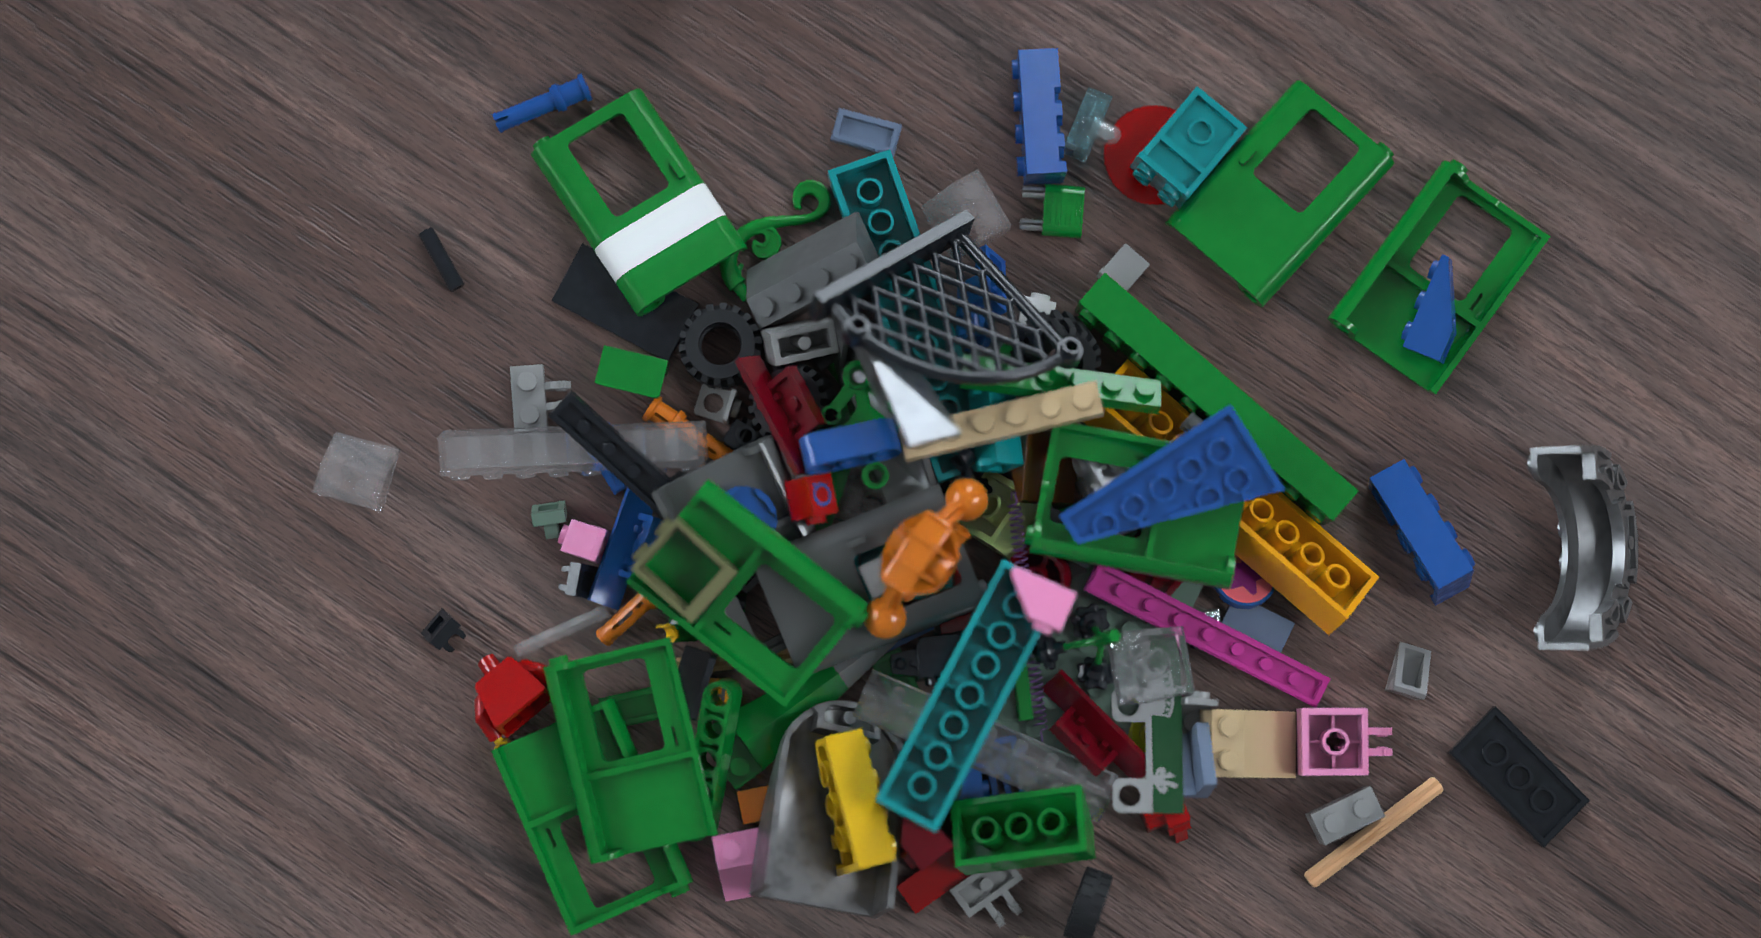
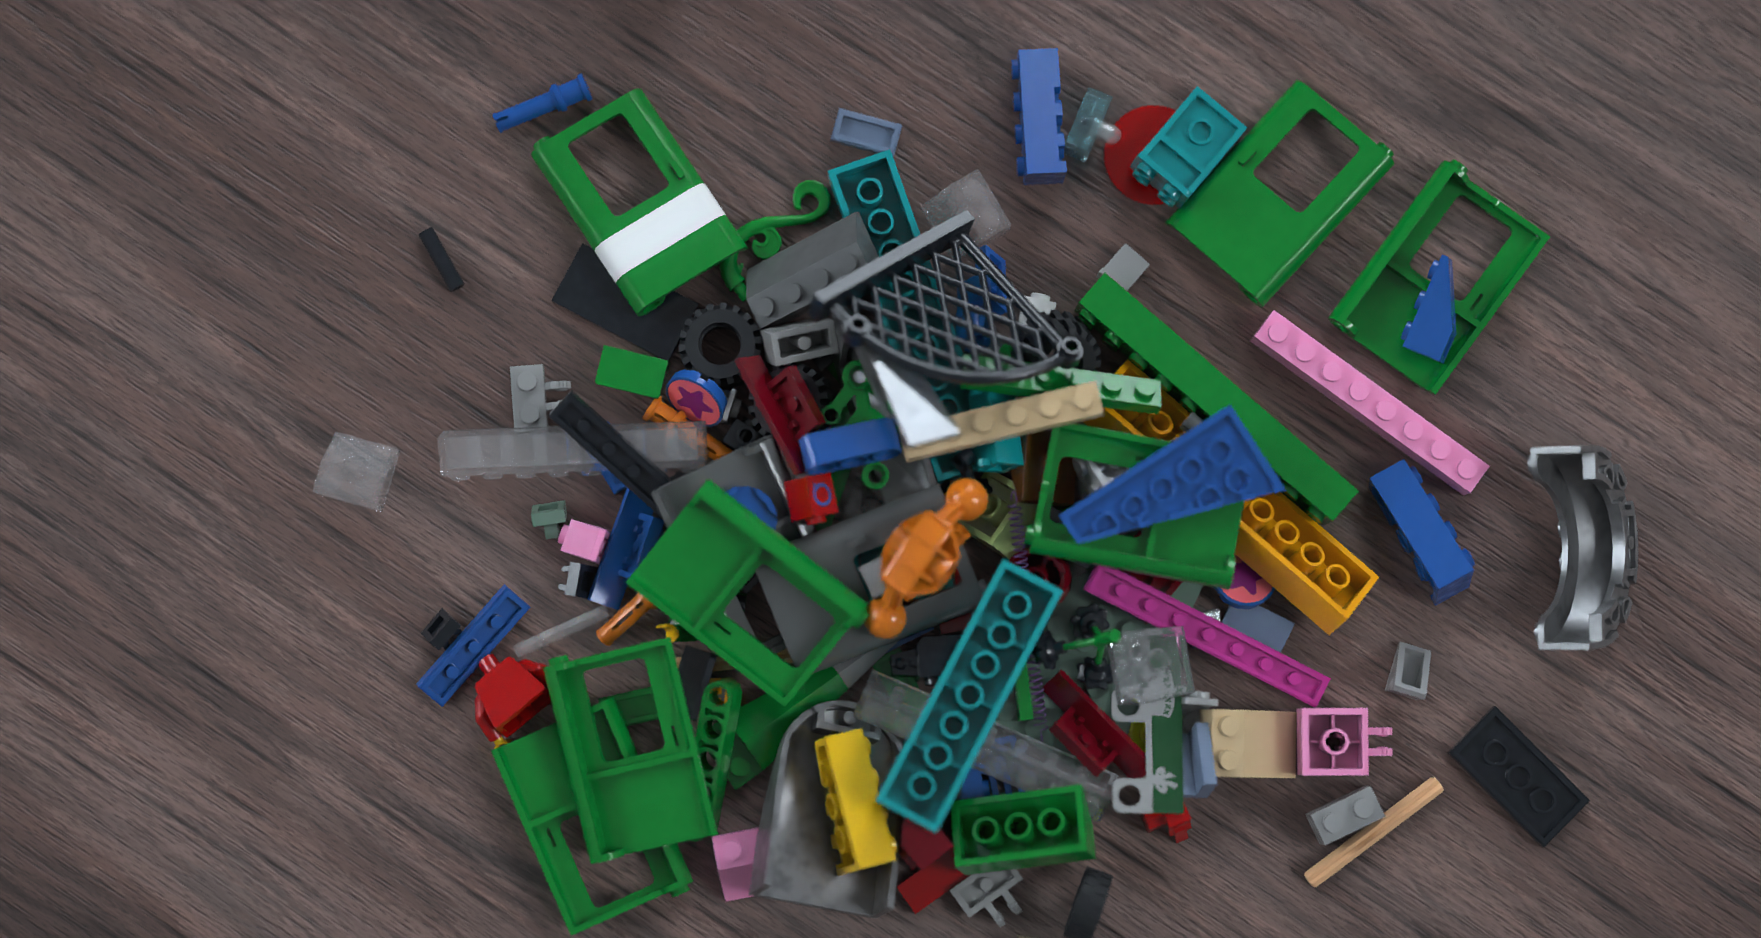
olive window [631,515,739,623] -> none
orange tile [737,785,768,825] -> none
bright pink slope [1009,565,1077,636] -> none
green piece [1019,184,1085,238] -> none
none -> blue tile [416,584,530,707]
none -> tile [666,370,728,427]
none -> bright pink brick [1250,310,1490,496]

